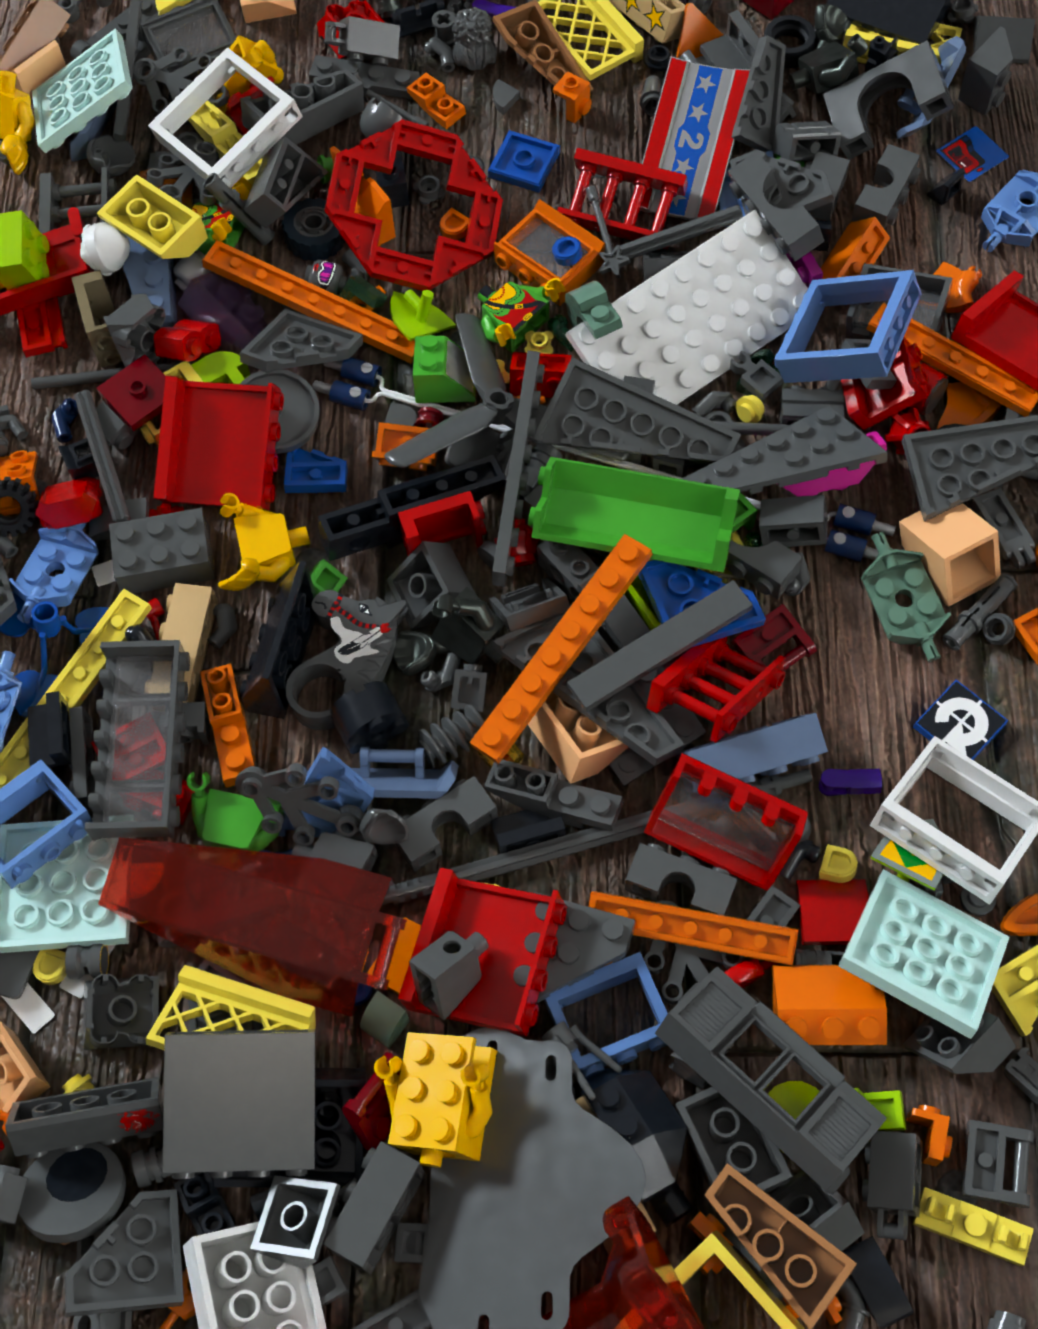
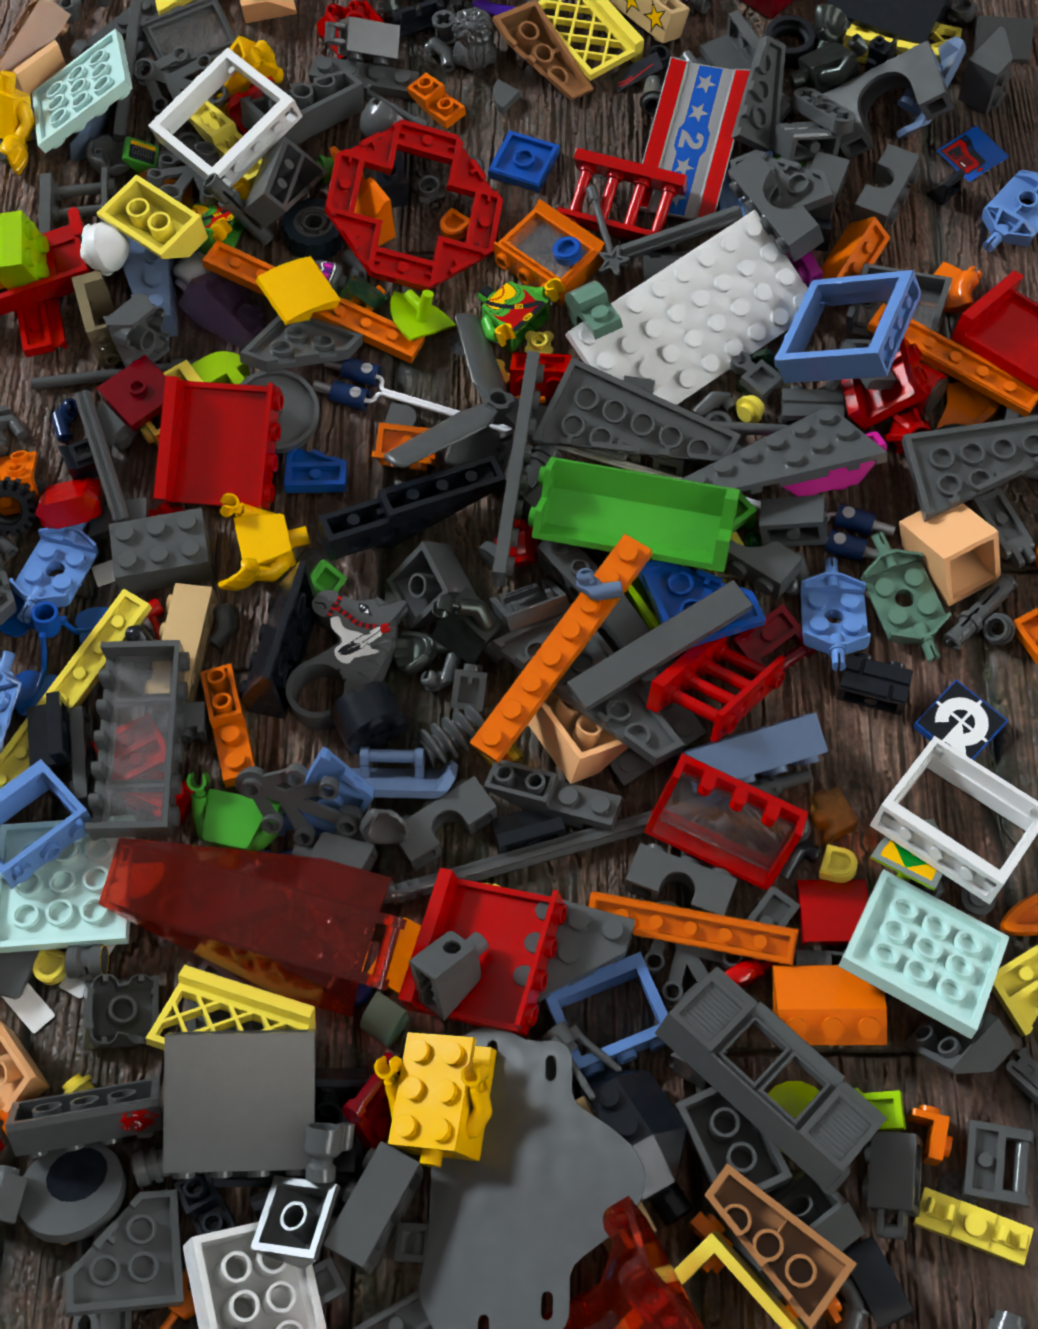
red brick [153,319,221,362] -> none
red panel [398,491,487,556] -> none
bright green slope [413,335,476,403] -> none
dark red bush [415,407,445,428] -> none
clear green arm [547,314,575,352] -> none
orange bracket [553,72,592,124] -> none
orange piece [676,3,723,58] -> none
dark purple bar [818,768,882,796] -> none
none -> slope [122,136,159,174]
none -> yellow slope [256,256,341,325]
none -> dark grey piece [304,1122,355,1183]
none -> sand blue arm [576,568,623,601]
none -> black sticker [610,52,663,92]
none -> dark grey beam [792,88,856,135]
none -> medium blue plate [800,557,871,671]
none -> clear orange brick [809,787,859,847]
none -> black brick [836,653,913,716]

